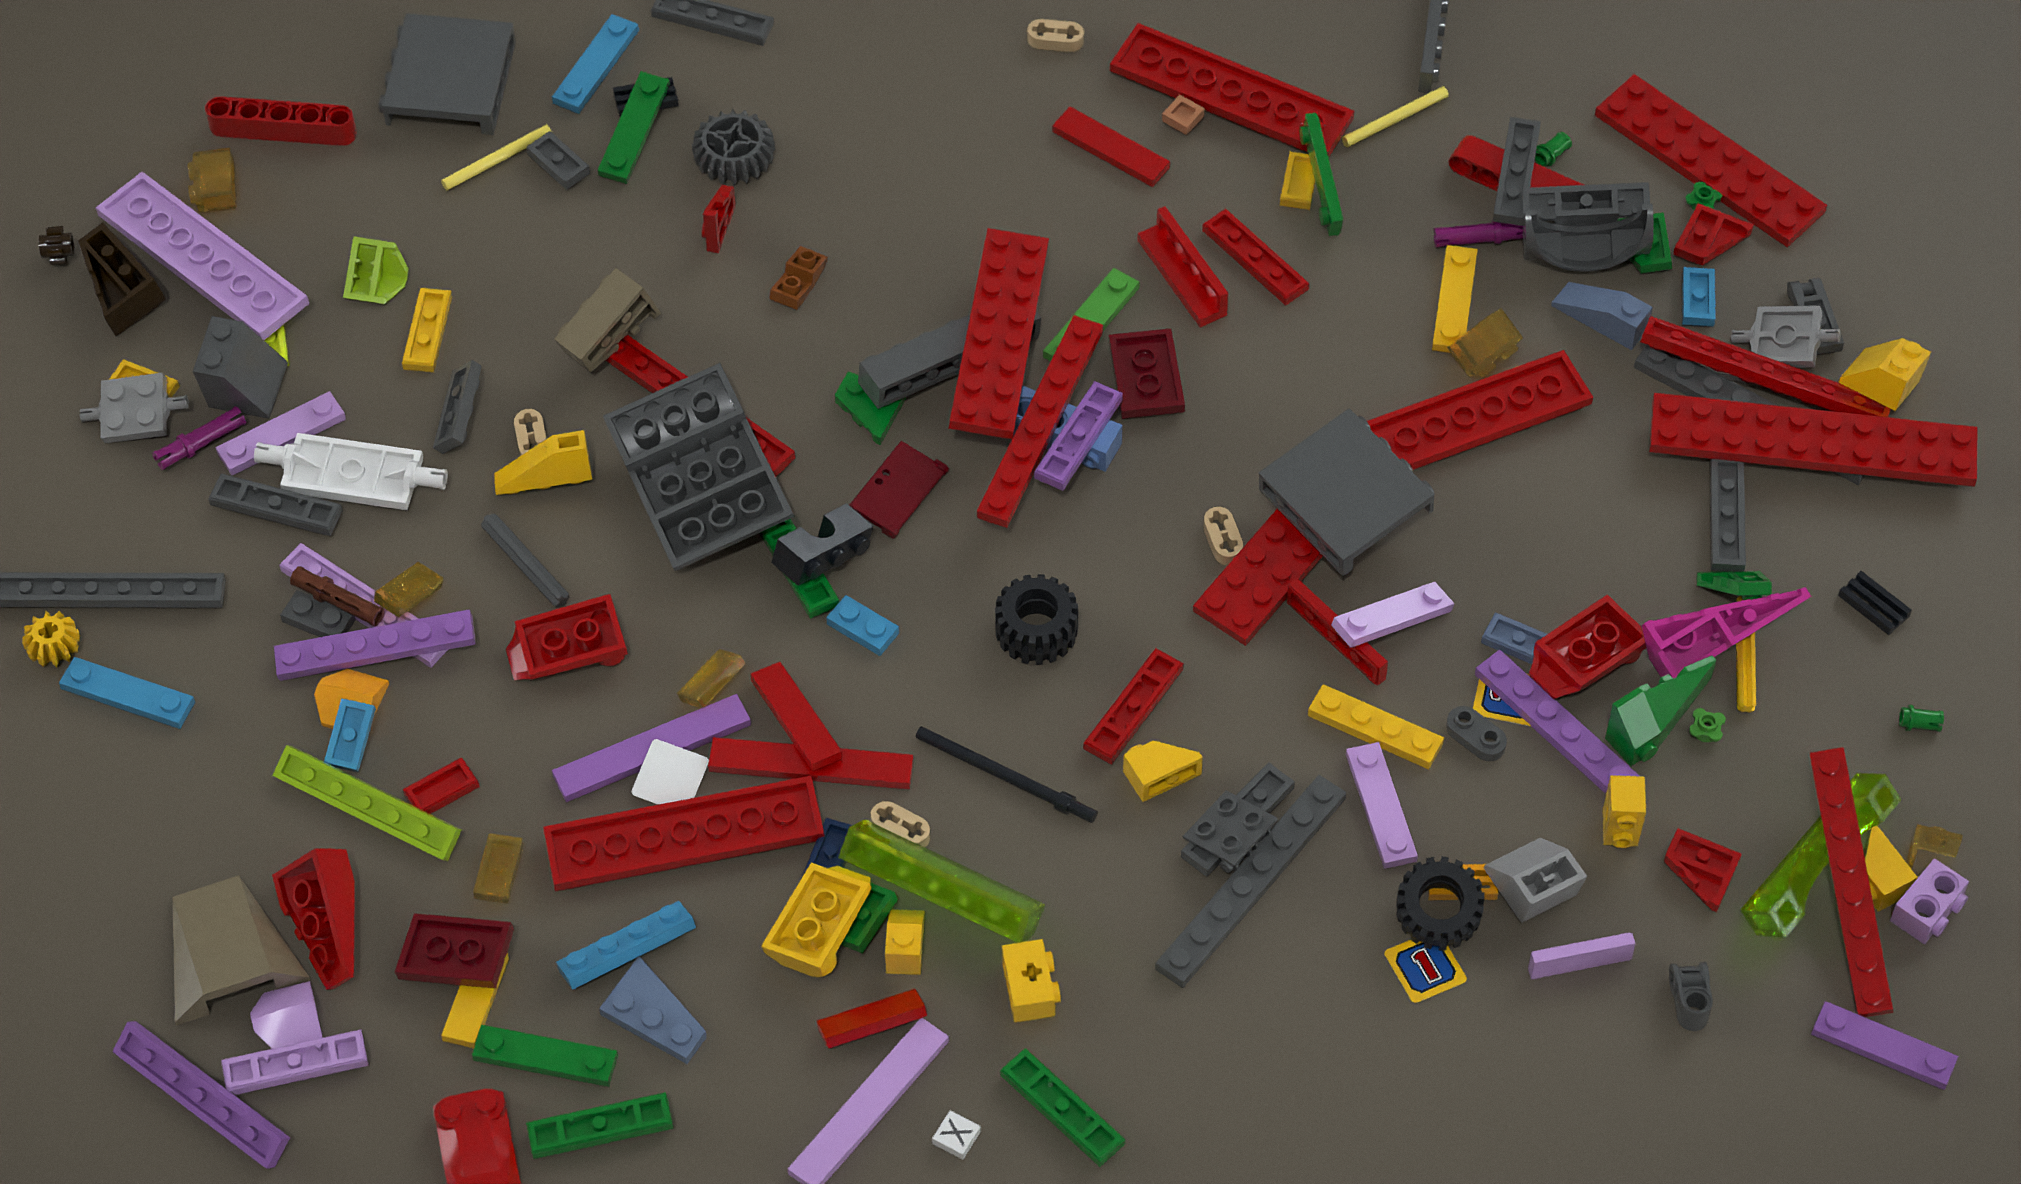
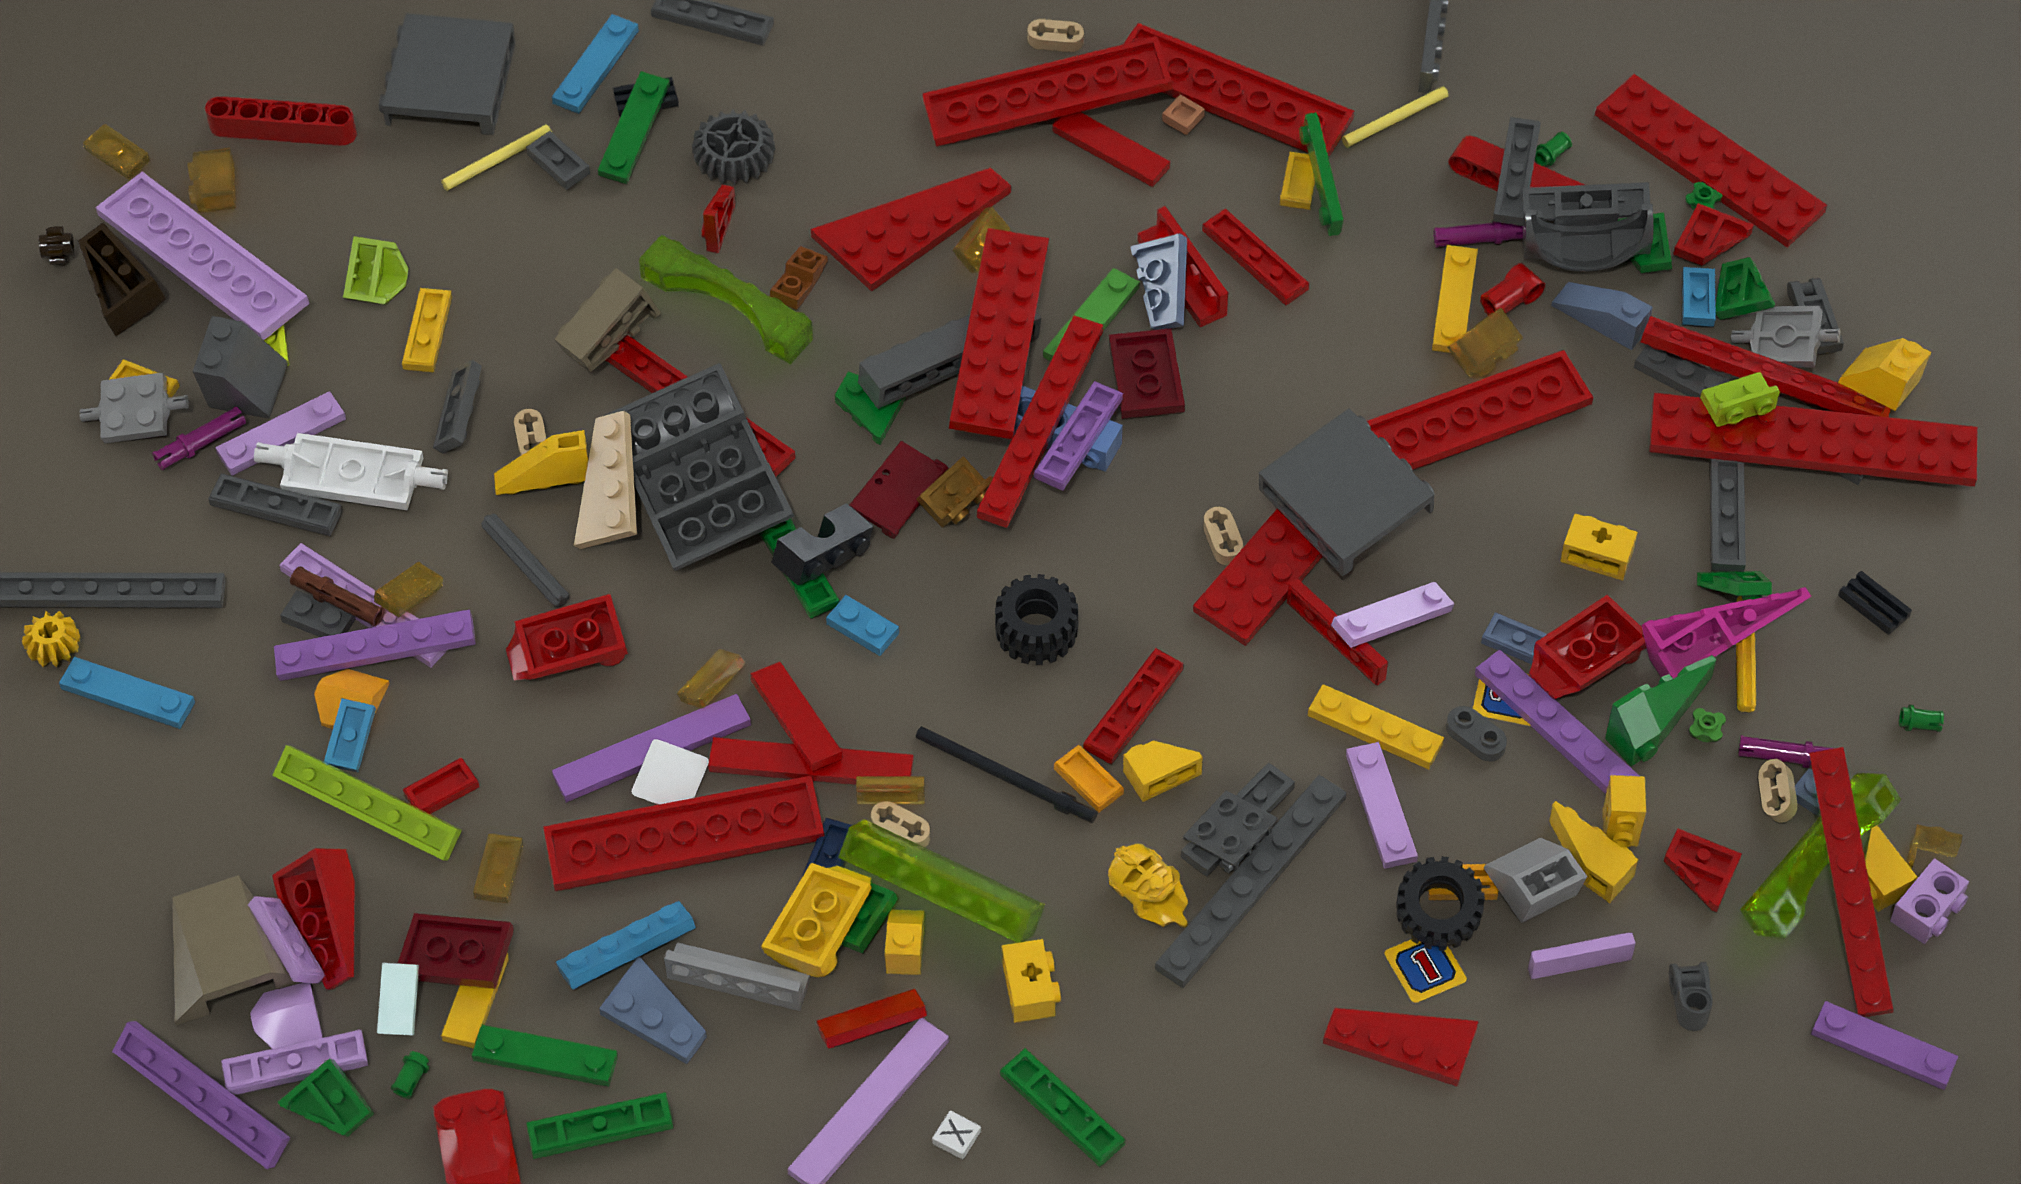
none -> clear yellow plate [83,124,150,179]
none -> lavender tile [248,896,325,984]
none -> green wing [277,1058,374,1137]
none -> light aqua tile [377,963,419,1035]
none -> green pin [391,1051,429,1099]
none -> tan wing [574,411,637,549]
none -> clear neon green arch [639,234,813,365]
none -> light grey fence [664,942,810,1011]
none -> red wing [810,167,1011,291]
none -> clear yellow tile [856,776,925,804]
none -> pearl gold bracket [916,456,993,528]
none -> red plate [922,36,1173,147]
none -> clear yellow plate [952,207,1011,273]
none -> light orange tile [1054,745,1124,813]
none -> yellow helmet [1108,843,1188,928]
none -> sand blue wing [1130,233,1187,330]
none -> red wing [1323,1008,1479,1086]
none -> red piece [1480,263,1546,319]
none -> yellow slope [1549,801,1638,903]
none -> yellow brick [1560,513,1638,581]
none -> lime bracket [1700,372,1780,427]
none -> green wing [1715,257,1775,320]
none -> magenta pin [1738,735,1834,769]
none -> tan beam [1758,759,1798,823]
none -> sand blue plate [1795,768,1820,816]

